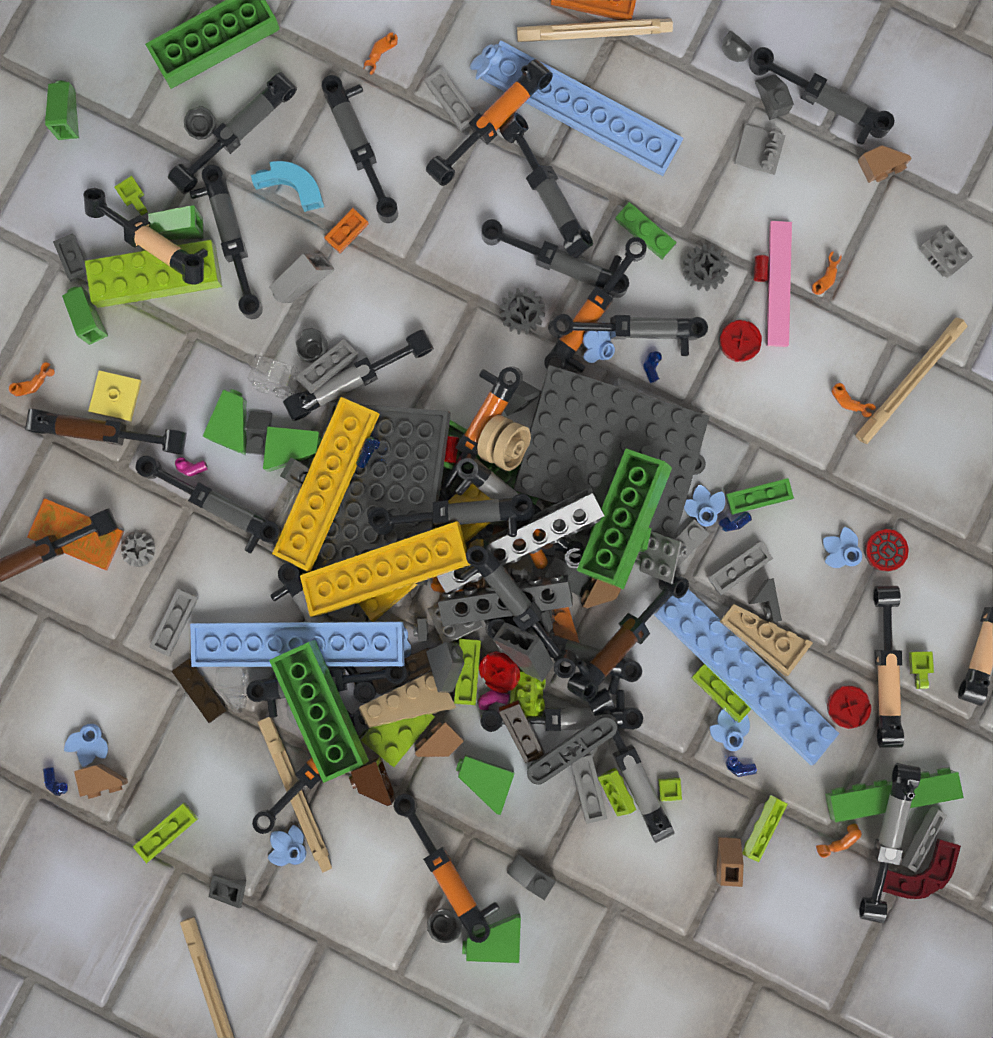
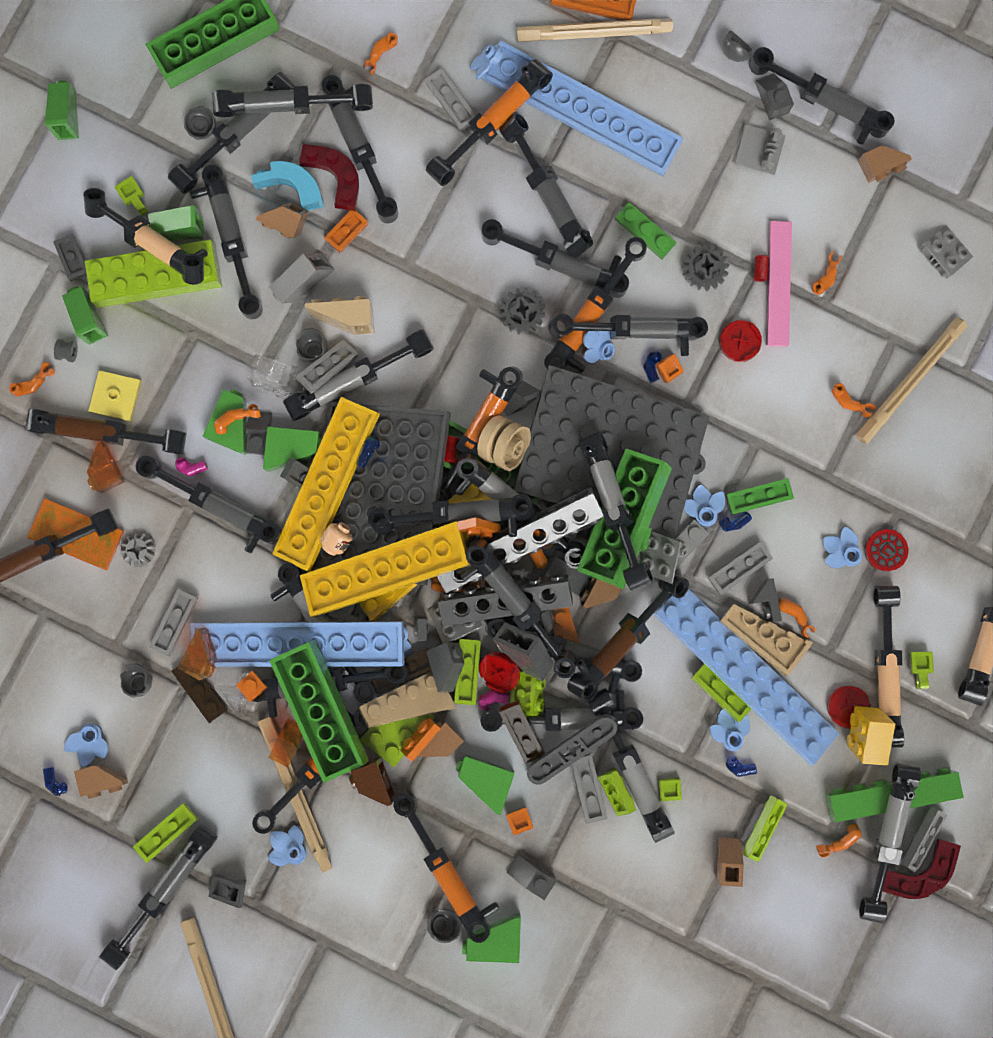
none -> dark grey wheel [54,339,78,363]
none -> clear orange slope [87,442,125,493]
none -> black piece [99,824,218,971]
none -> dark grey hair [120,663,153,698]
none -> clear orange slope [178,627,217,681]
none -> black piece [212,84,373,117]
none -> orange arm [214,404,261,434]
none -> orange plate [236,671,268,702]
none -> medium nougat slope [256,202,309,238]
none -> clear orange slope [267,718,303,767]
none -> dark red plate [299,144,359,211]
none -> tan slope [305,296,375,335]
none -> light nougat head [320,522,353,556]
none -> orange plate [400,717,441,762]
none -> orange plate [457,517,501,539]
none -> orange plate [506,806,534,836]
none -> black piece [579,431,653,591]
none -> orange plate [655,353,684,383]
none -> orange arm [778,598,815,638]
none -> yellow brick [846,706,895,765]

